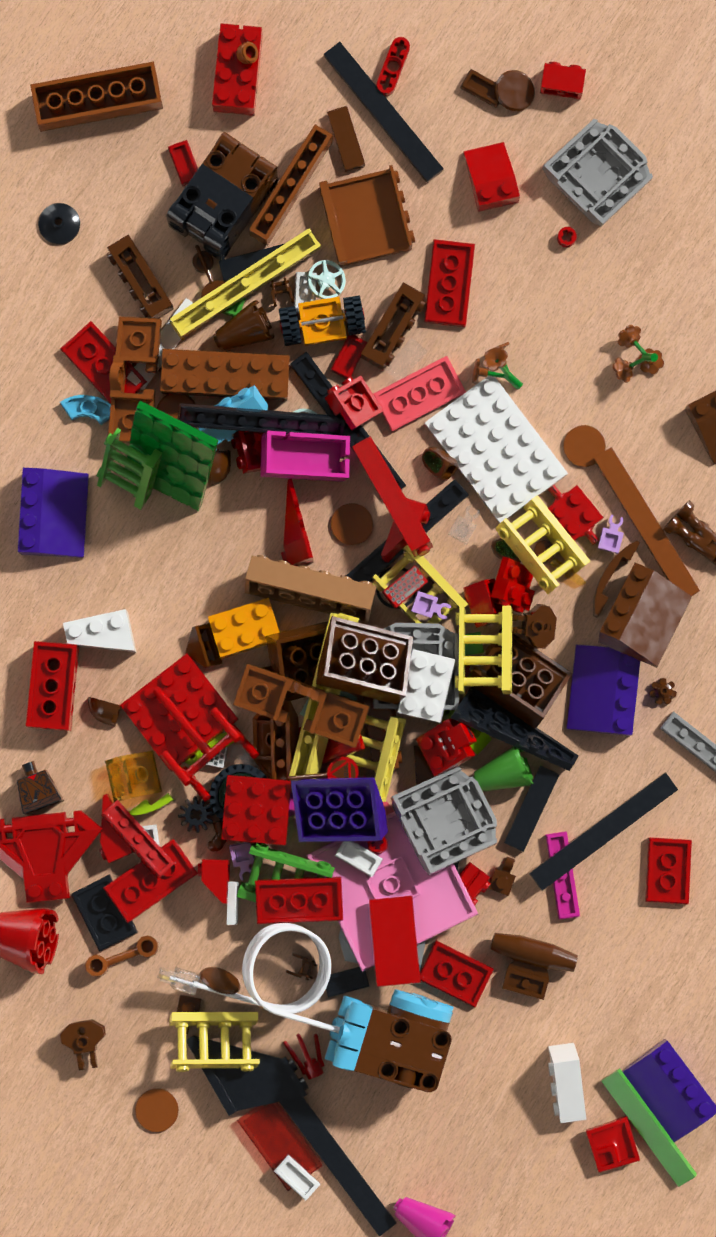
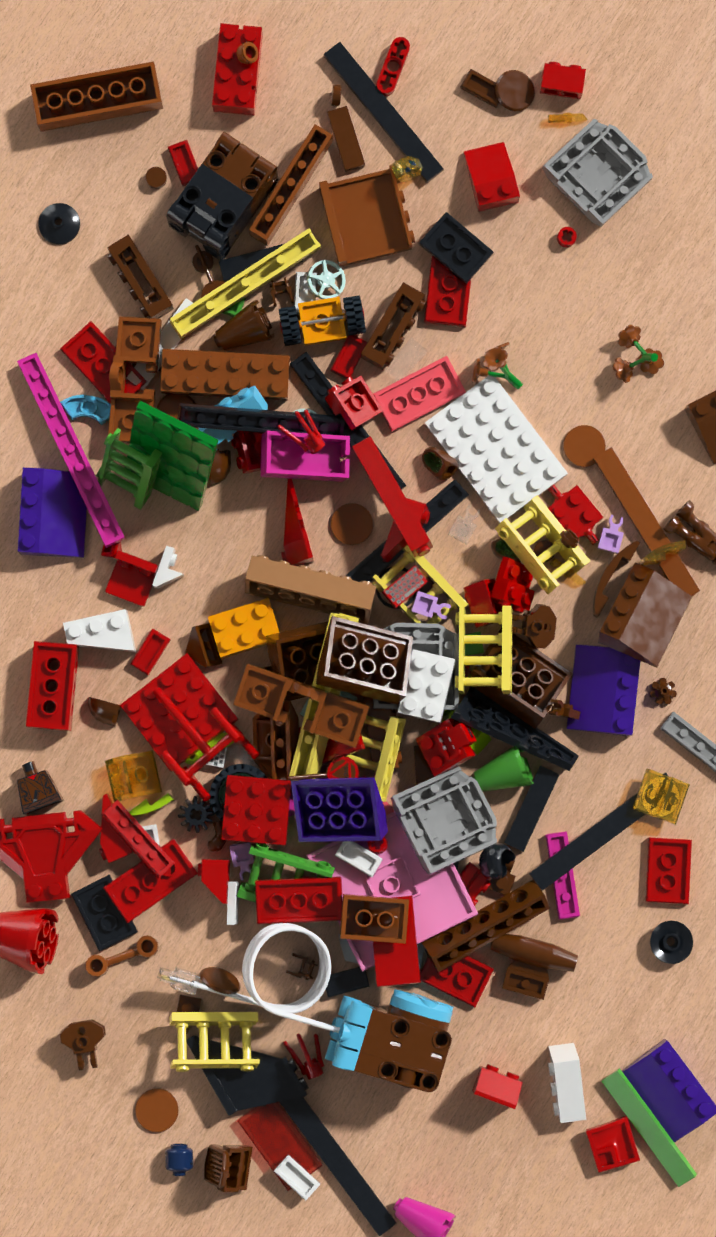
none -> dark pink plate [17,353,125,548]
none -> red slope [101,541,122,558]
none -> red bracket [105,550,159,607]
none -> red tile [130,628,171,676]
none -> reddish brown tile [146,167,167,189]
none -> white slope [152,546,184,589]
none -> dark blue head [165,1143,193,1176]
none -> reddish brown piece [204,1144,253,1192]
none -> red plant [277,410,325,454]
none -> reddish brown tile [331,85,342,106]
none -> dark orange slope [339,894,409,944]
none -> clear yellow rock [391,156,423,183]
none -> black tile [419,212,494,285]
none -> reddish brown brick [422,880,550,972]
none -> slope [472,1064,523,1109]
none -> black hair [479,843,516,881]
none -> clear yellow piece [548,113,588,123]
none -> reddish brown plate [548,699,581,720]
none -> reddish brown plate [560,529,580,549]
none -> clear yellow slope [632,769,690,825]
none -> clear yellow slope [639,541,686,566]
none -> black dish [650,921,693,964]

